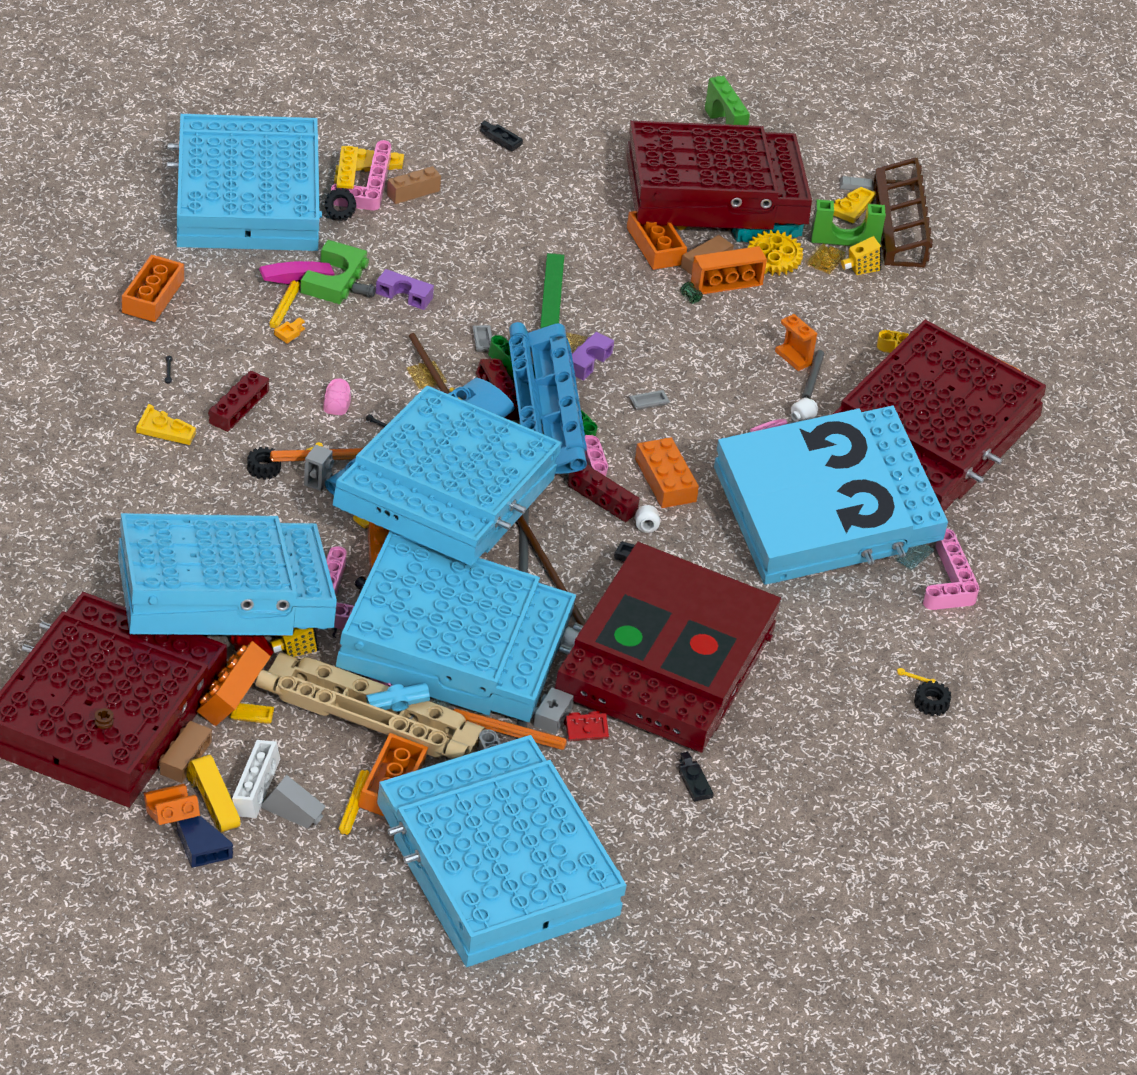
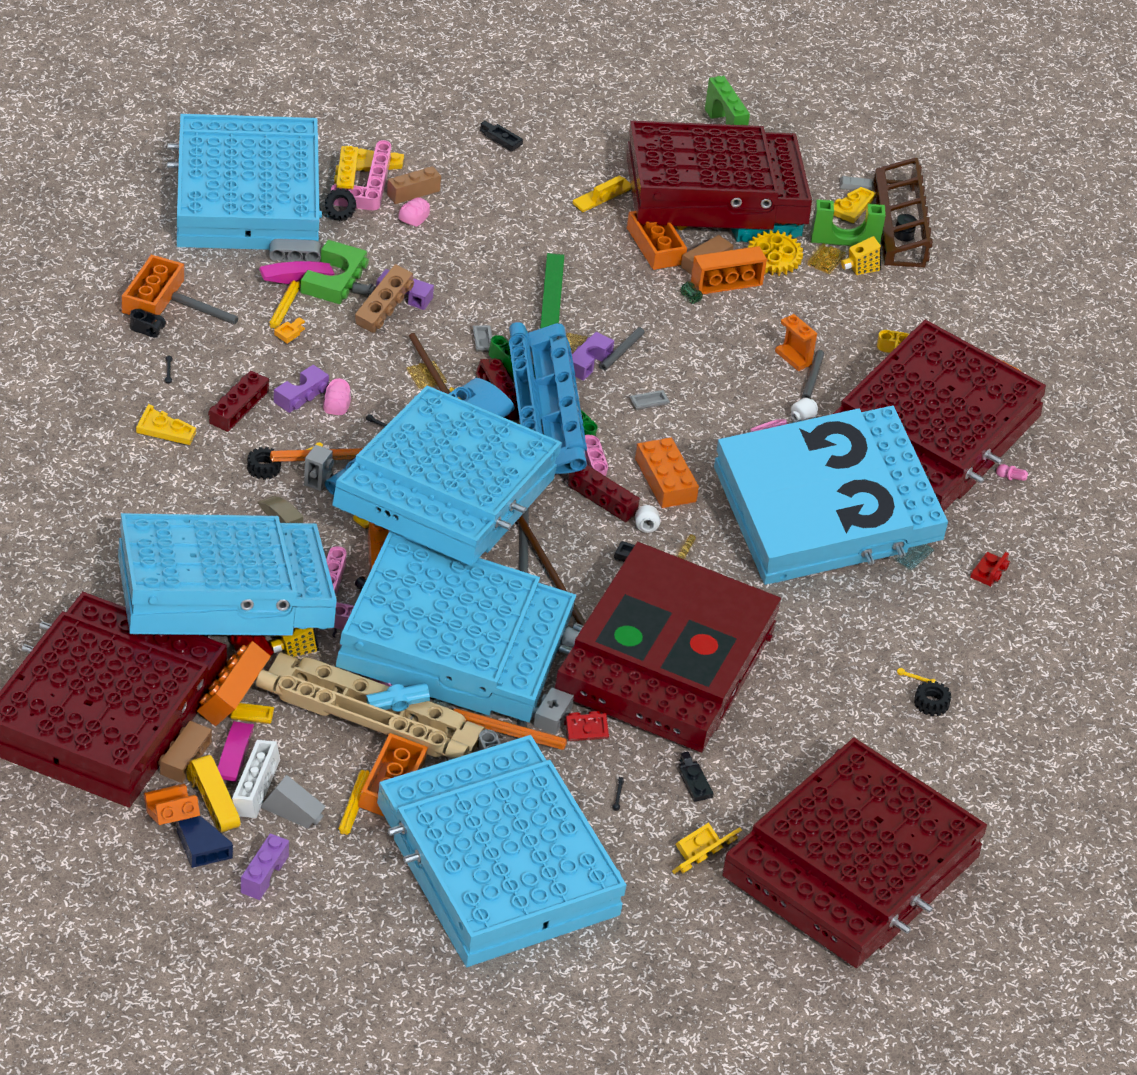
reddish brown bush [95,708,114,729] -> none
bright pink beam [923,529,979,610] -> none
none -> black piece [130,309,166,338]
none -> dark grey piece [171,292,238,325]
none -> dark pink slope [218,721,254,782]
none -> medium lavender arch [241,833,289,900]
none -> dark tan slope [258,496,303,523]
none -> light grey beam [269,239,321,262]
none -> medium lavender arch [274,365,329,413]
none -> medium nougat brick [355,264,414,333]
none -> bright pink piece [398,197,430,227]
none -> yellow bracket [573,175,631,212]
none -> dark grey piece [599,327,645,371]
none -> black hinge [612,777,624,811]
none -> yellow bracket [672,822,742,874]
none -> clear yellow bar [677,534,696,559]
none -> dark red piece [722,737,987,969]
none -> black piece [894,214,917,242]
none -> red bracket [970,552,1010,587]
none -> bright pink axle [996,464,1028,481]

